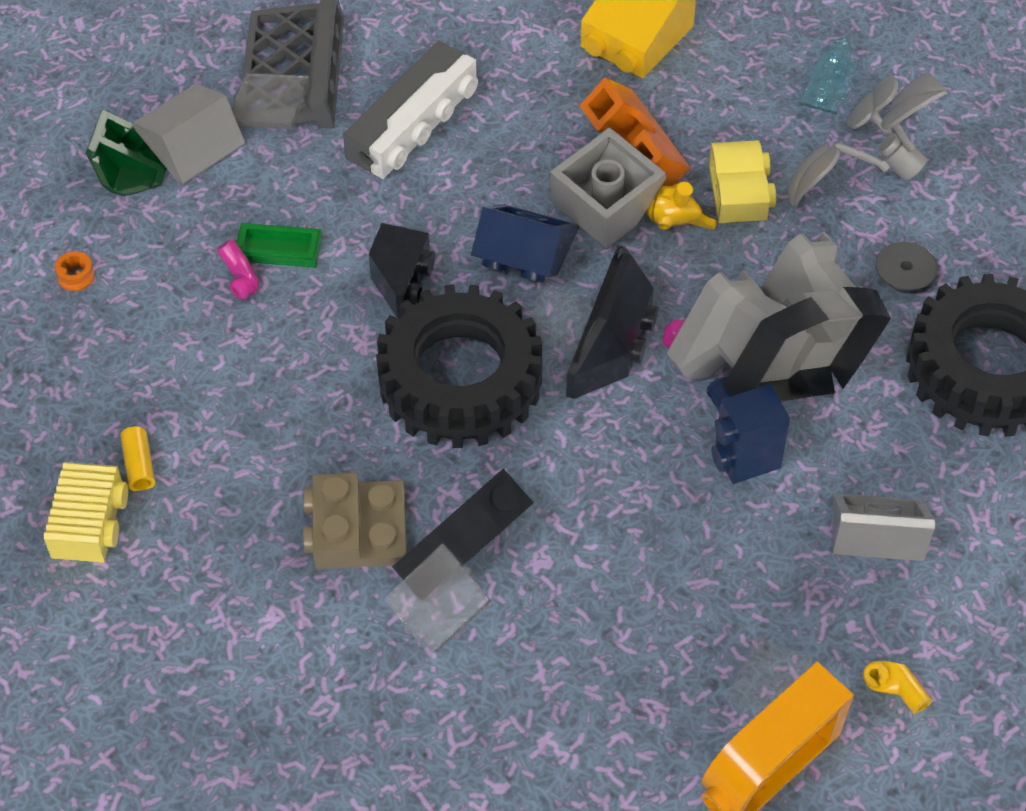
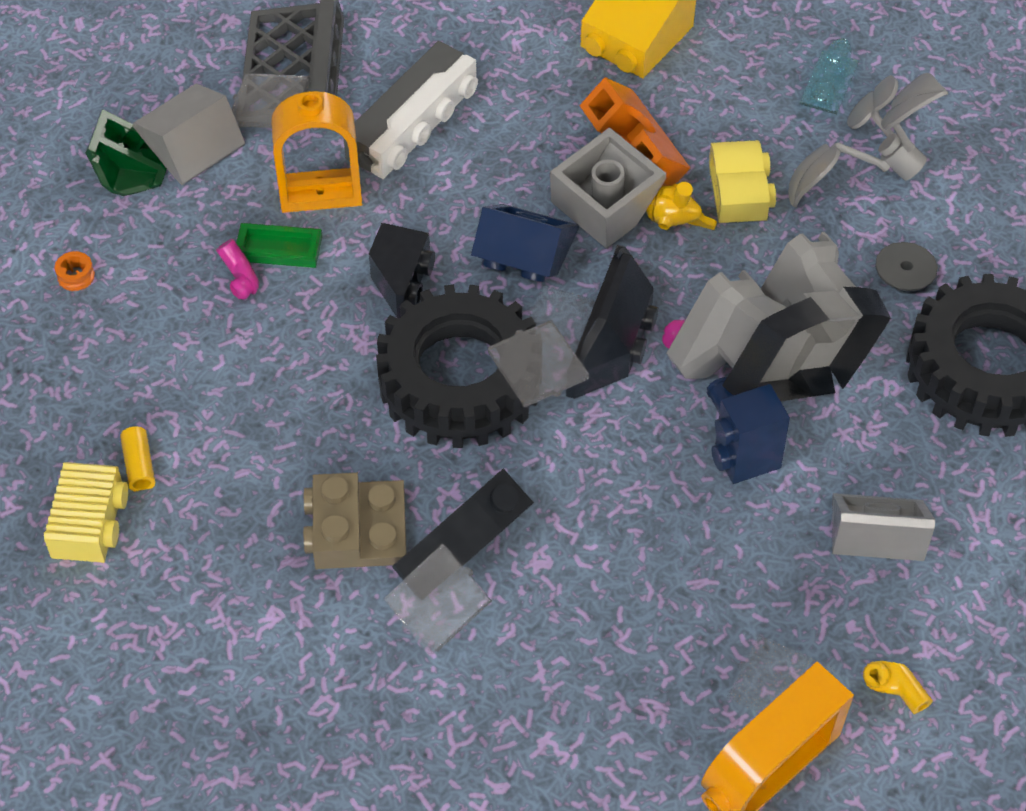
none -> light orange window [271,91,362,213]
none -> clear piece [488,320,589,407]

